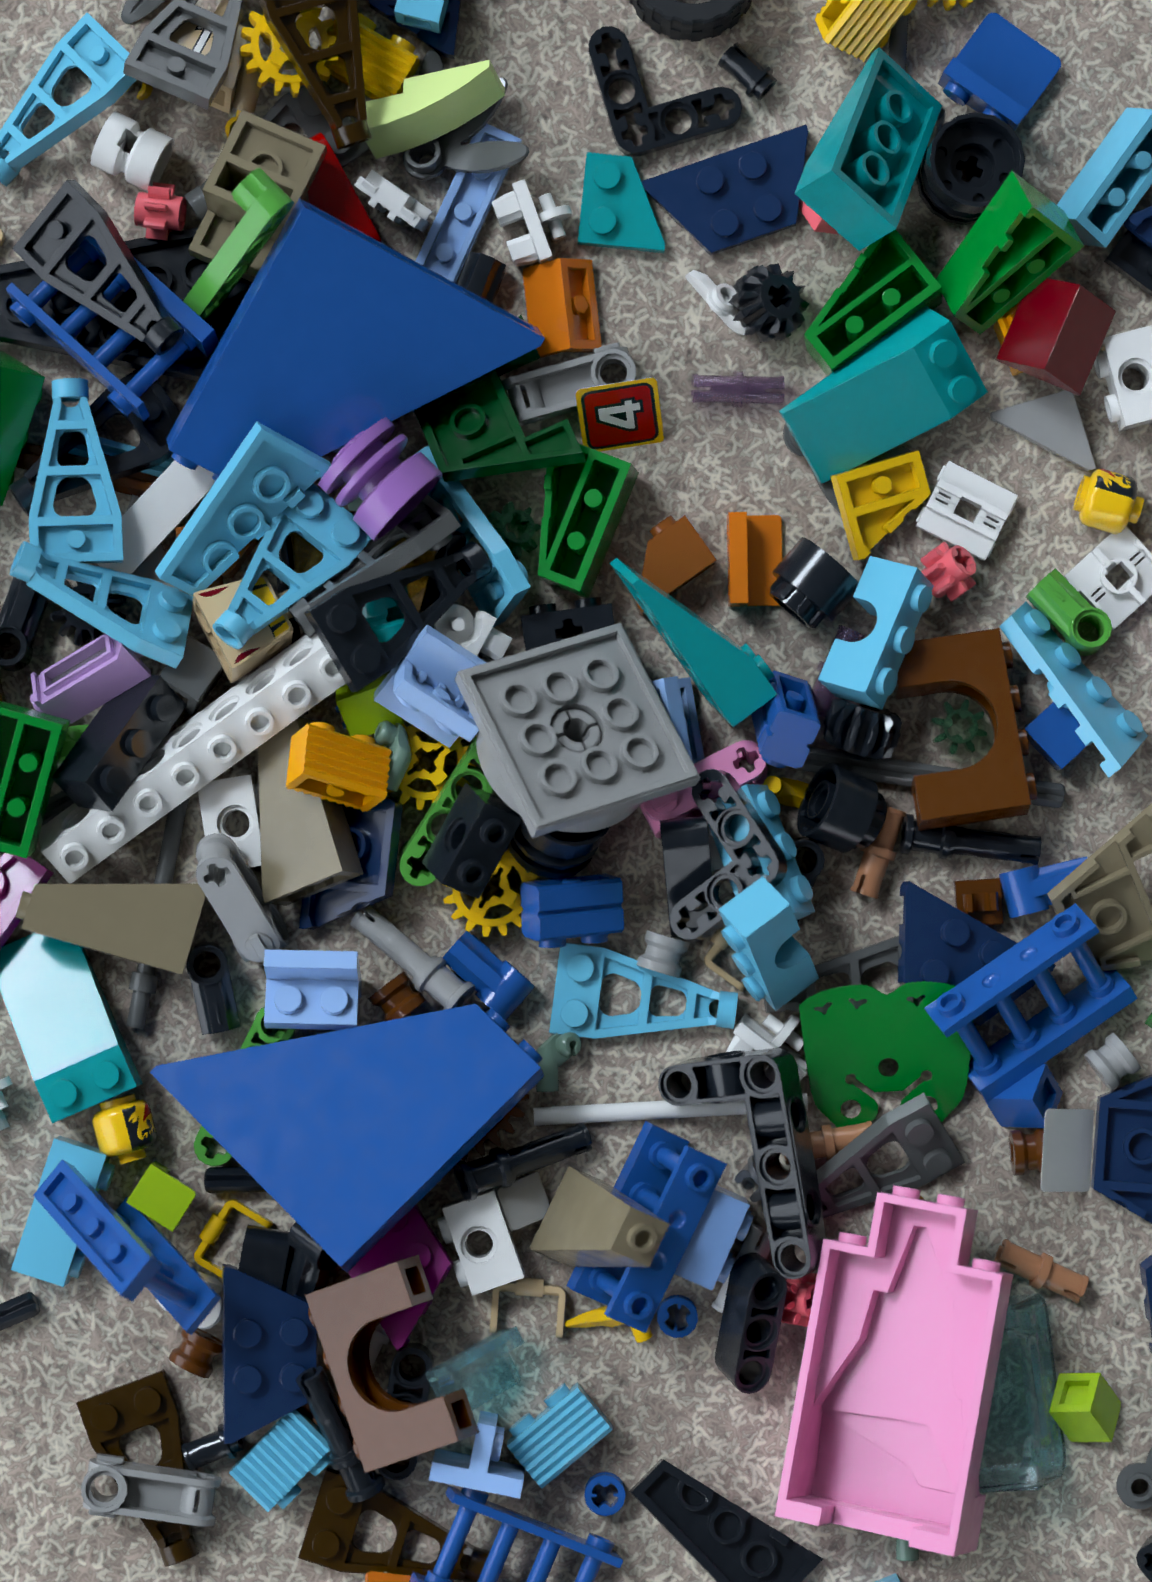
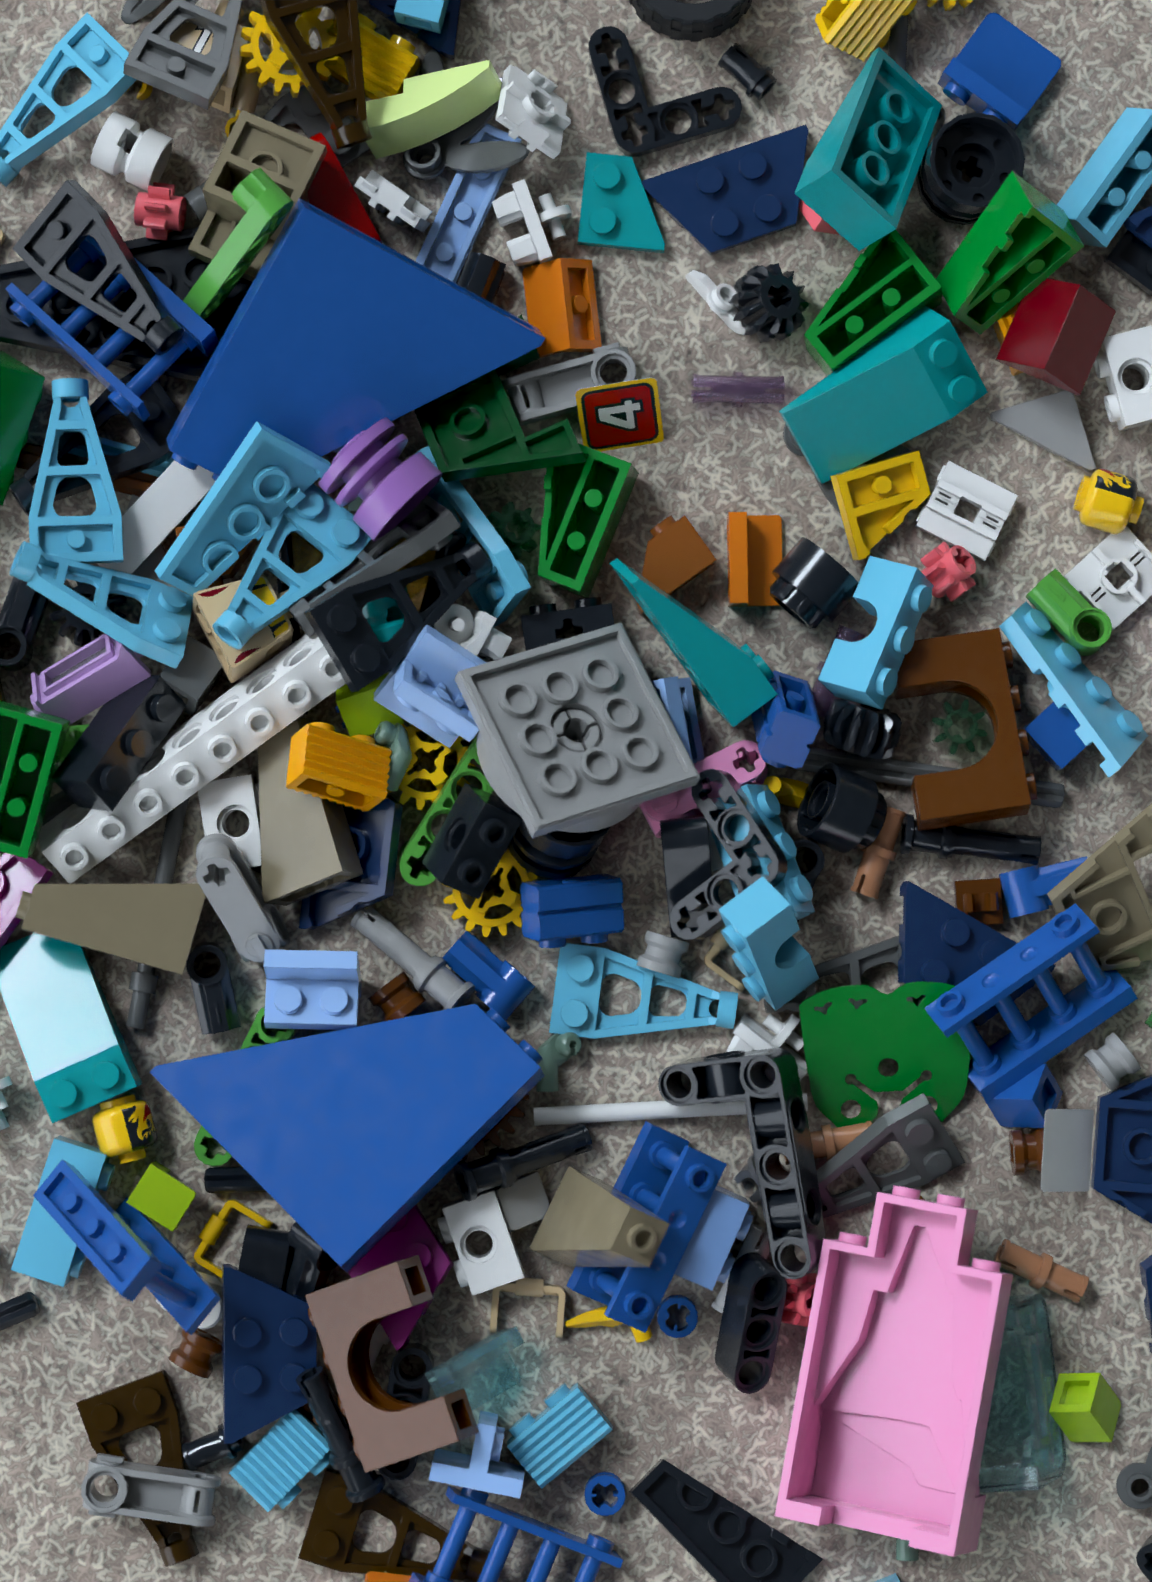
none -> white piece [496,64,571,159]

